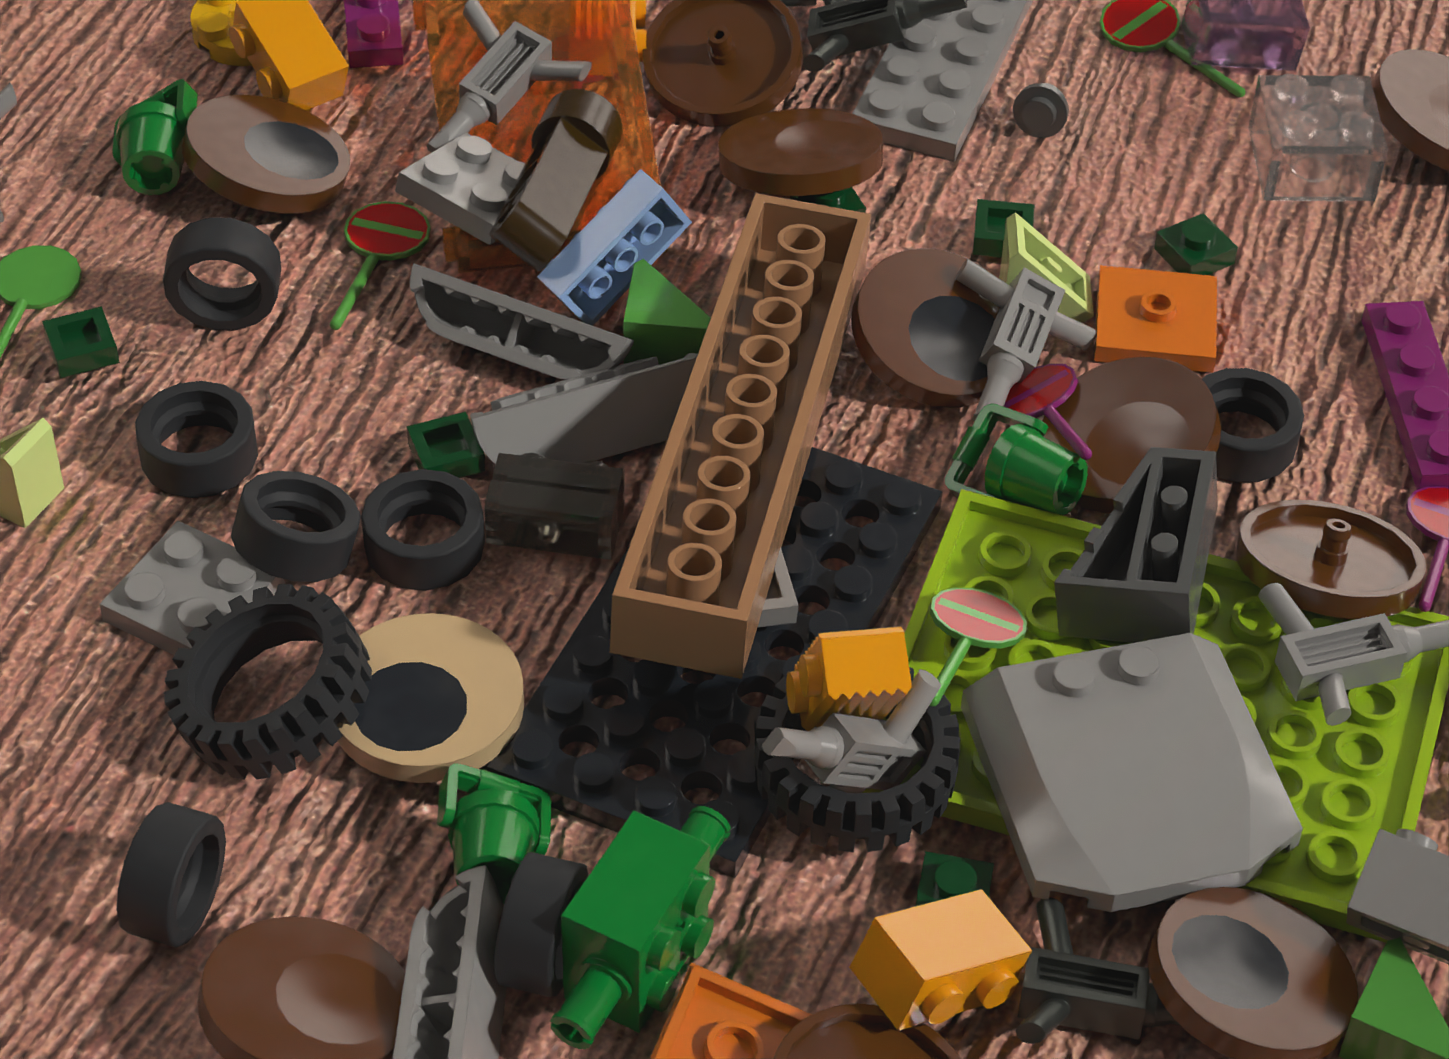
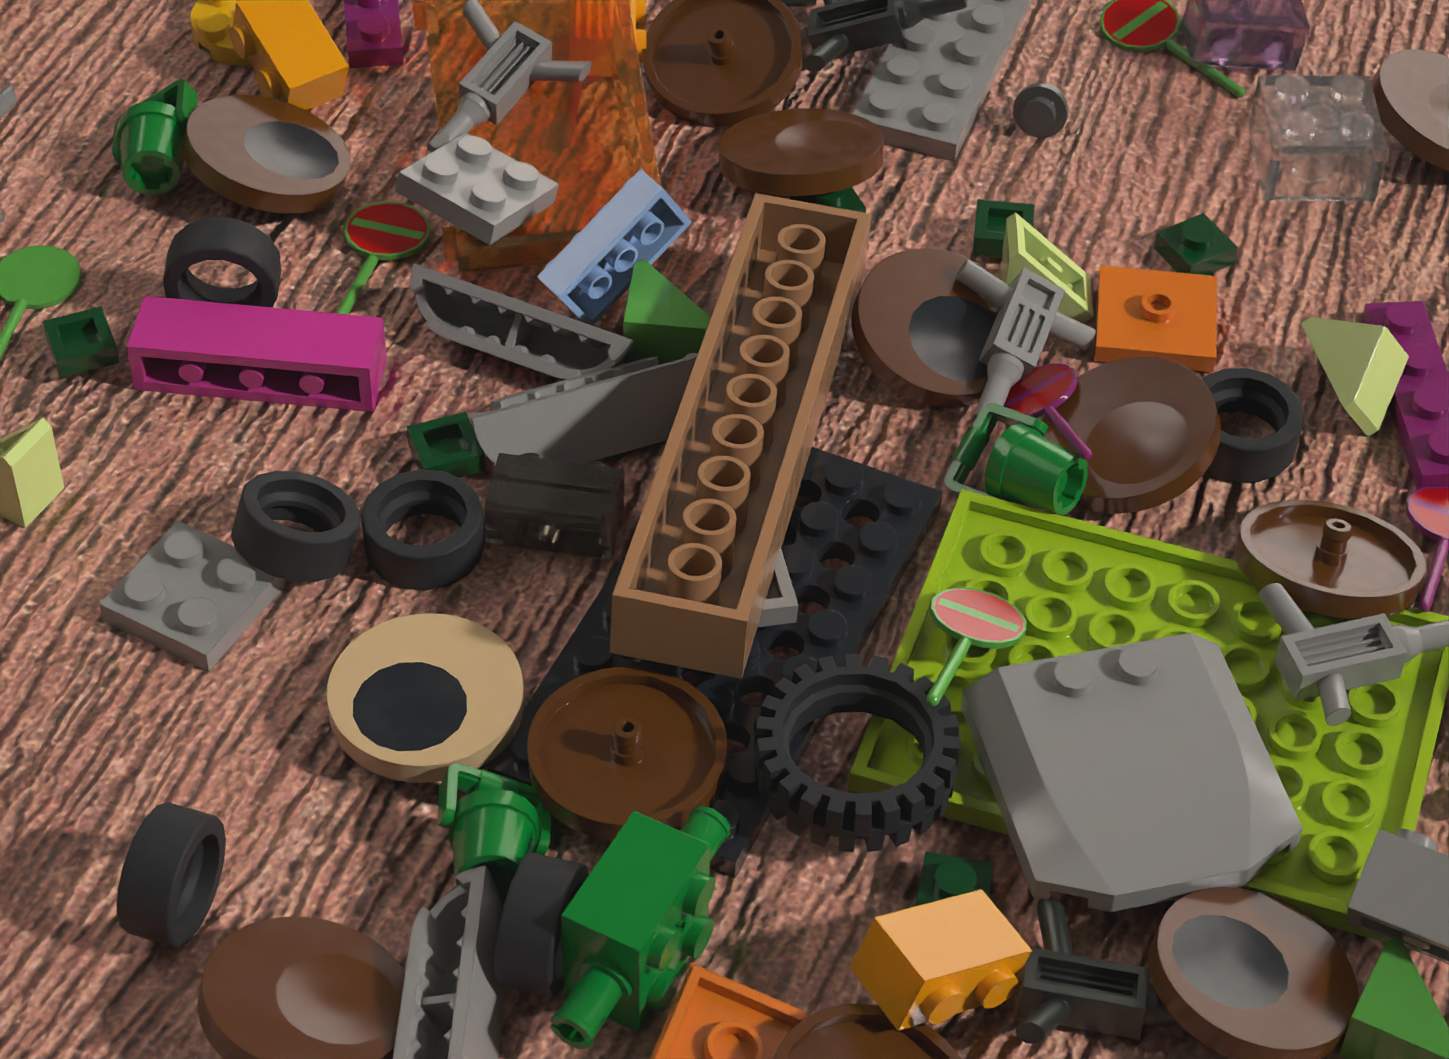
black tyre [135,381,258,498] -> none
black tyre [164,584,372,780] -> none
dark brown beam [489,89,623,272] -> none
light grey piece [762,669,941,793] -> none
light orange brick [786,627,912,731] -> none
dark grey wedge [1054,447,1218,643] -> none
none -> dark pink brick [127,296,387,412]
none -> reddish brown piece [527,667,727,841]
none -> yellowish green slope [1301,317,1409,437]

